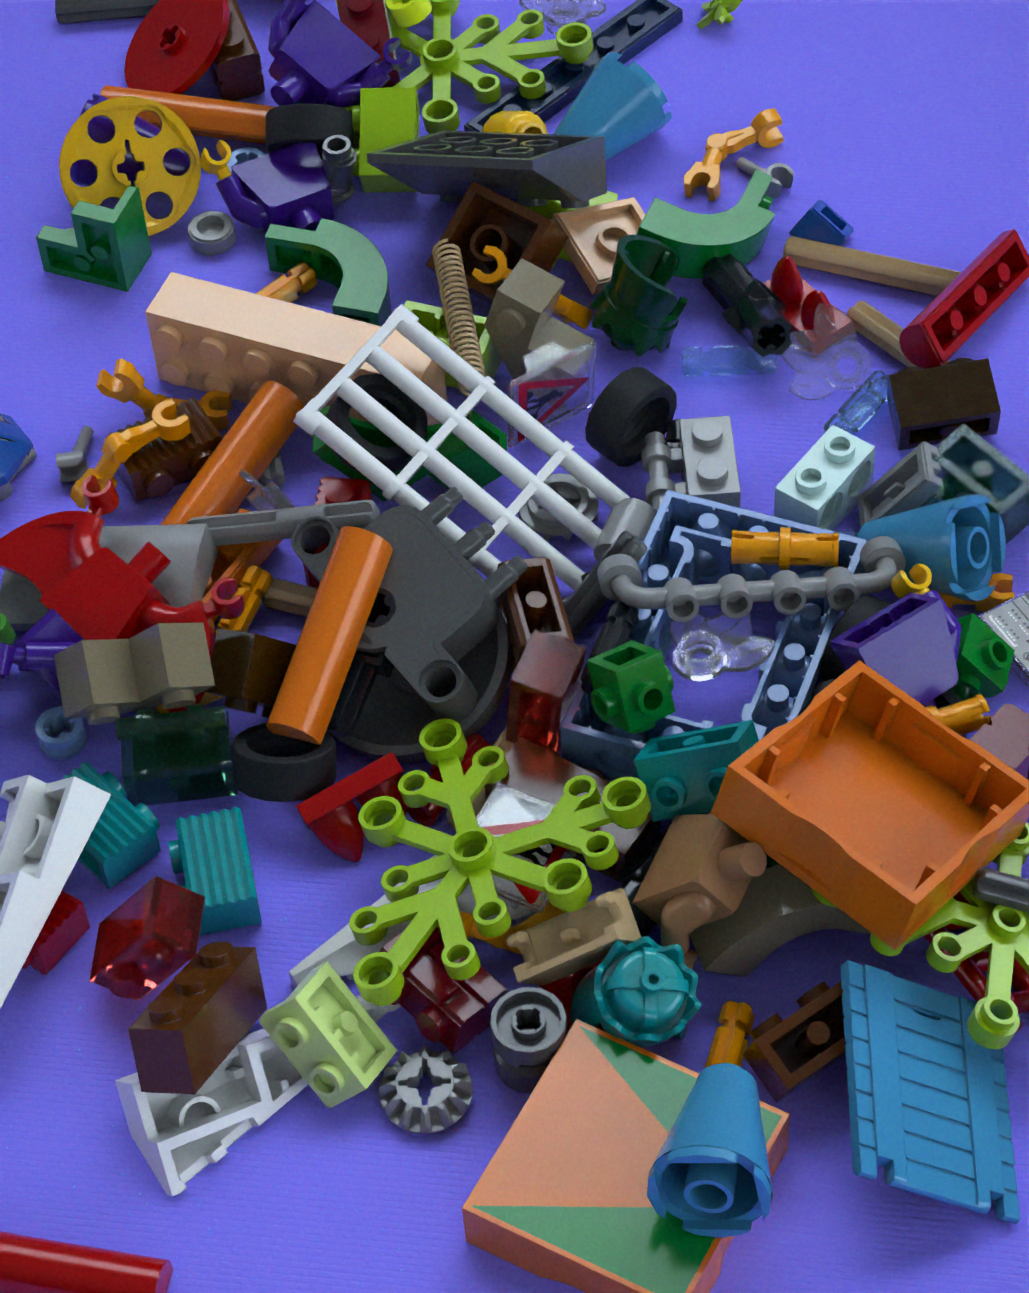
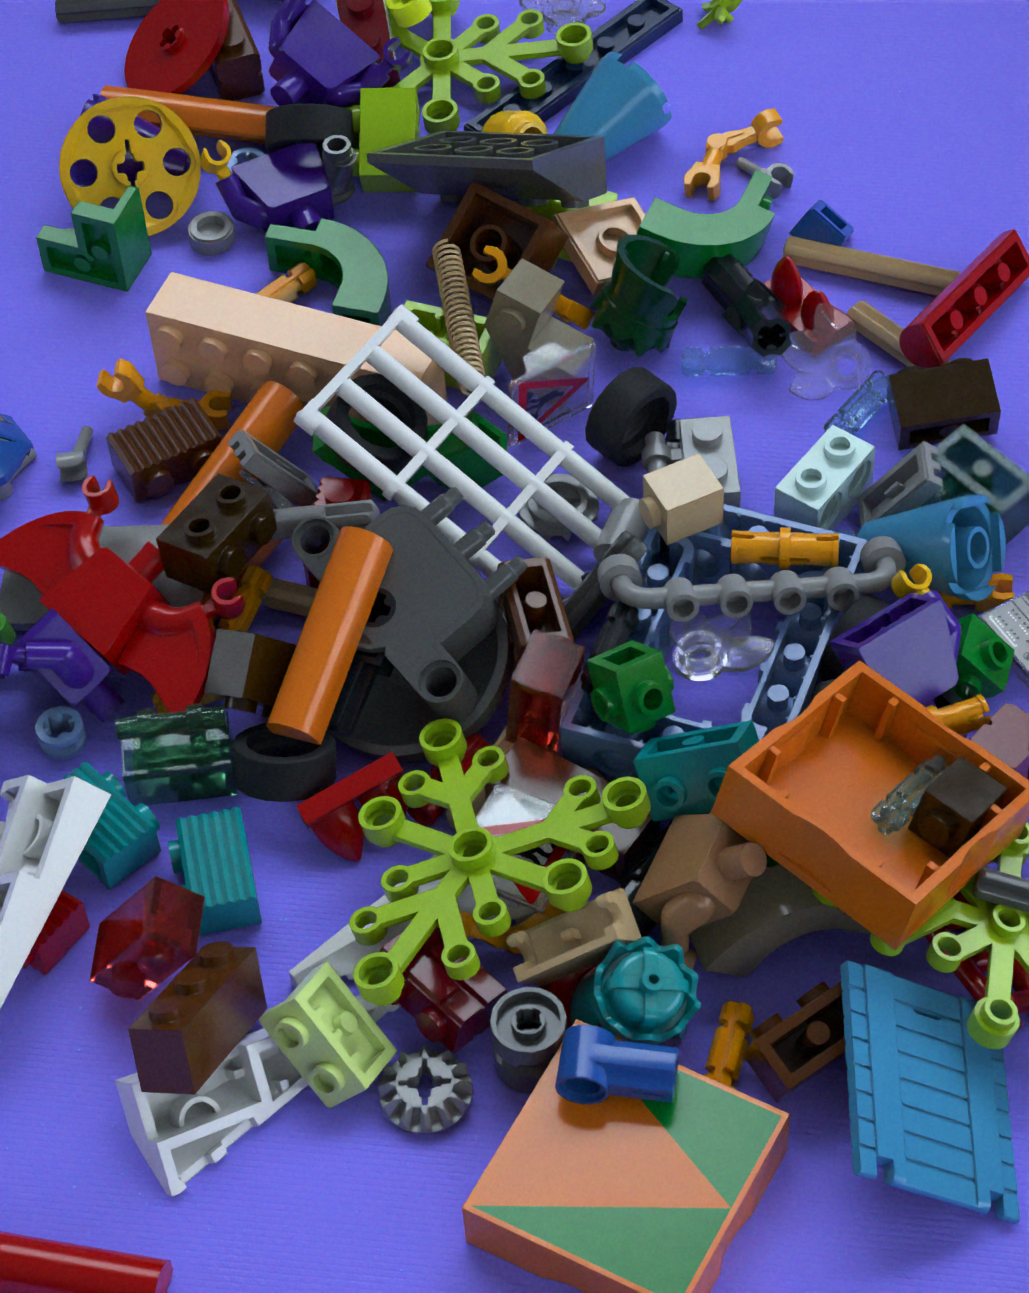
dark tan brick [54,622,215,725] -> none
light orange piece [70,399,191,509] -> none
dark azure cone [647,1063,773,1238] -> none
none -> dark brown brick [156,473,278,594]
none -> light grey tile [228,429,318,507]
none -> blue piece [555,1025,679,1104]
none -> tan brick [638,453,724,545]
none -> clear light blue axle [870,755,948,835]
none -> dark brown brick [908,756,1008,858]

